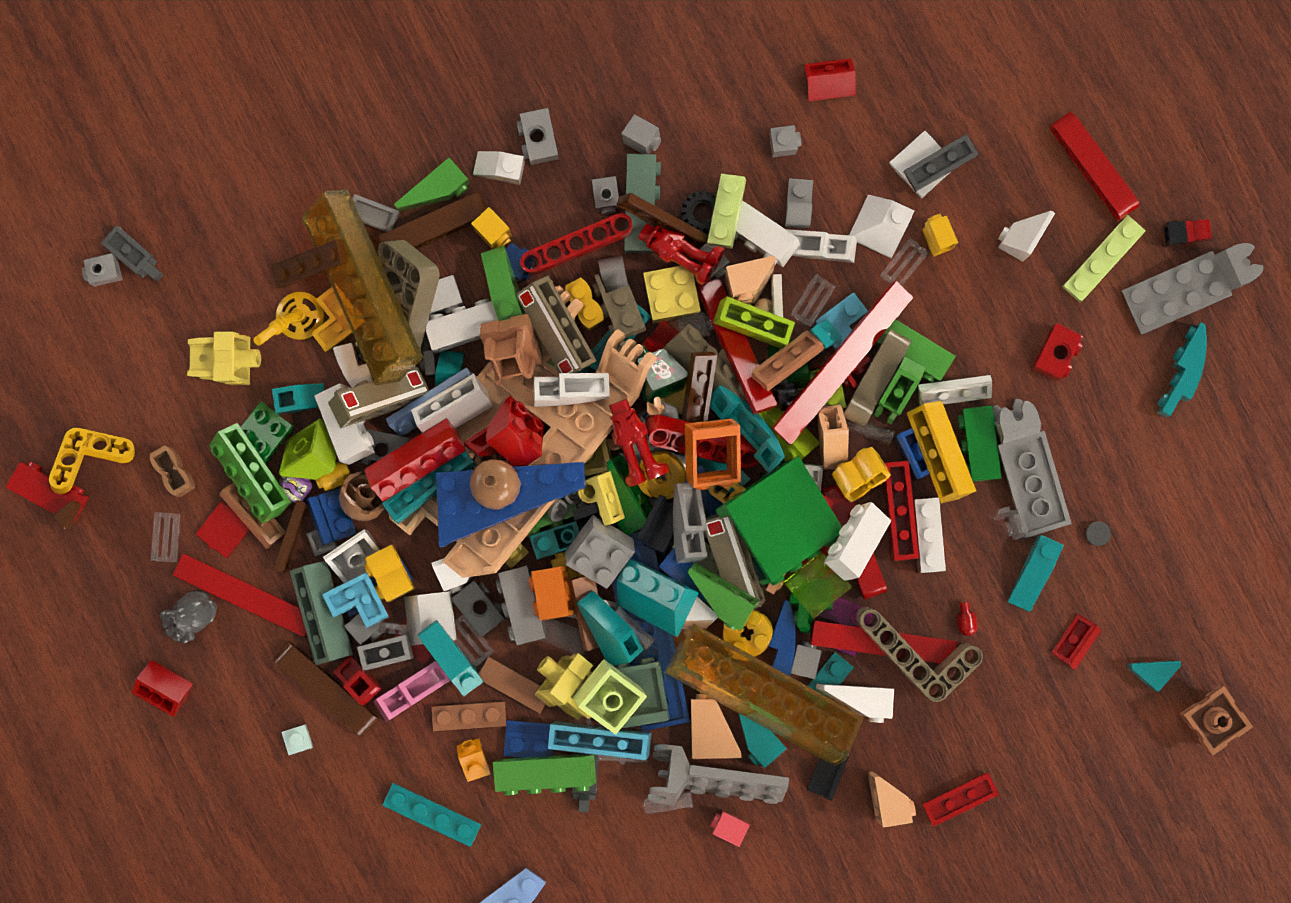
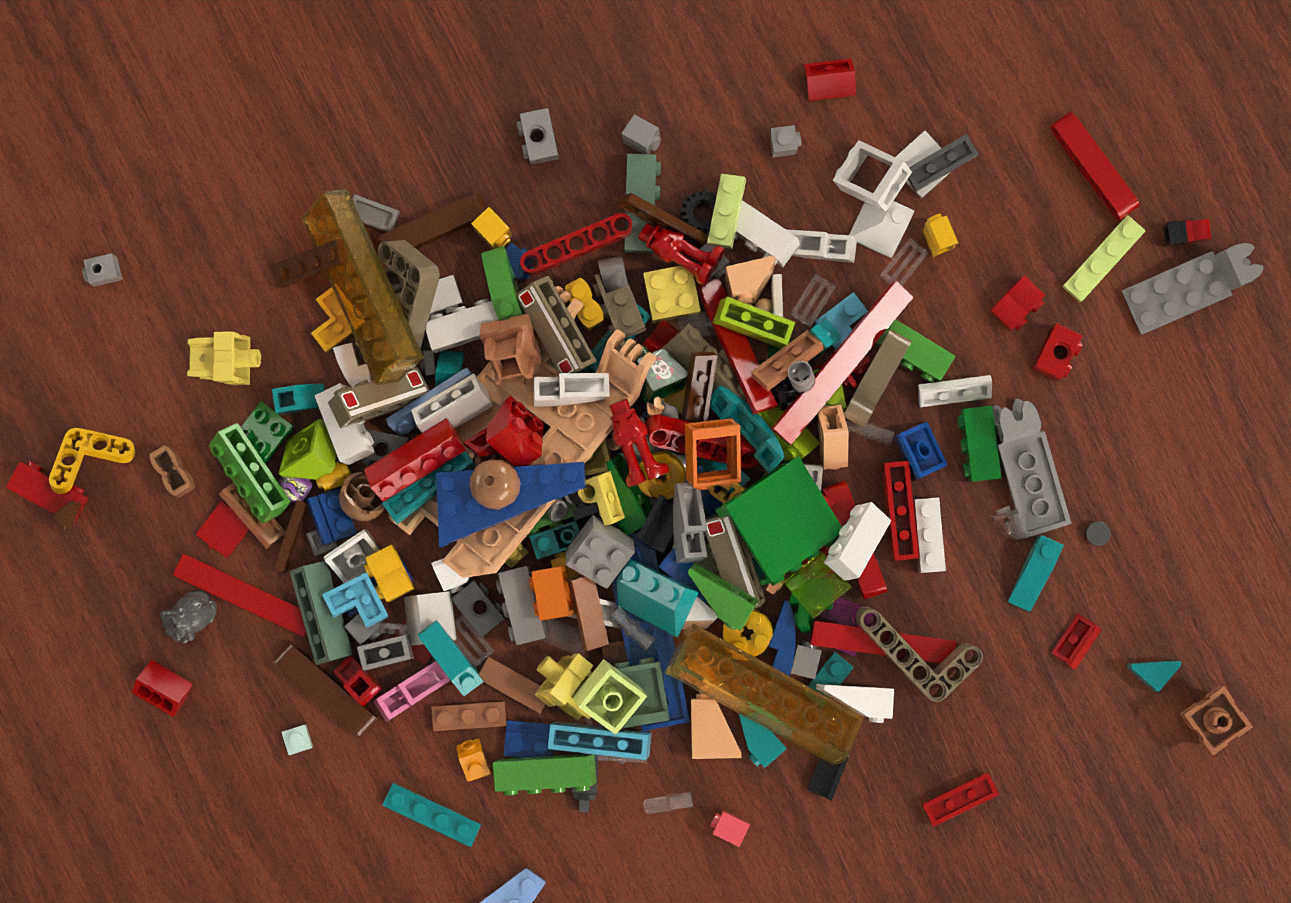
dark grey hinge [101,225,164,282] -> none
clear tile [151,512,180,562] -> none
yellow dish [253,292,324,346] -> none
bright green slope [394,158,470,212] -> none
white slope [473,151,525,185] -> none
teal slope [576,590,644,666] -> none
light grey brick [592,176,620,215] -> none
light grey hinge [648,744,789,806] -> none
light grey plate [785,178,813,229] -> none
yellow brick [832,447,891,502] -> none
light nougat slope [868,771,916,827] -> none
bright green hinge [873,356,926,425] -> none
yellow brick [907,401,976,503] -> none
red cylinder [957,602,978,636] -> none
white slope [998,211,1055,262] -> none
teal slope [1157,322,1207,418] -> none
none -> light grey wheel [788,361,816,393]
none -> white window [833,140,912,212]
none -> red brick [989,275,1045,331]

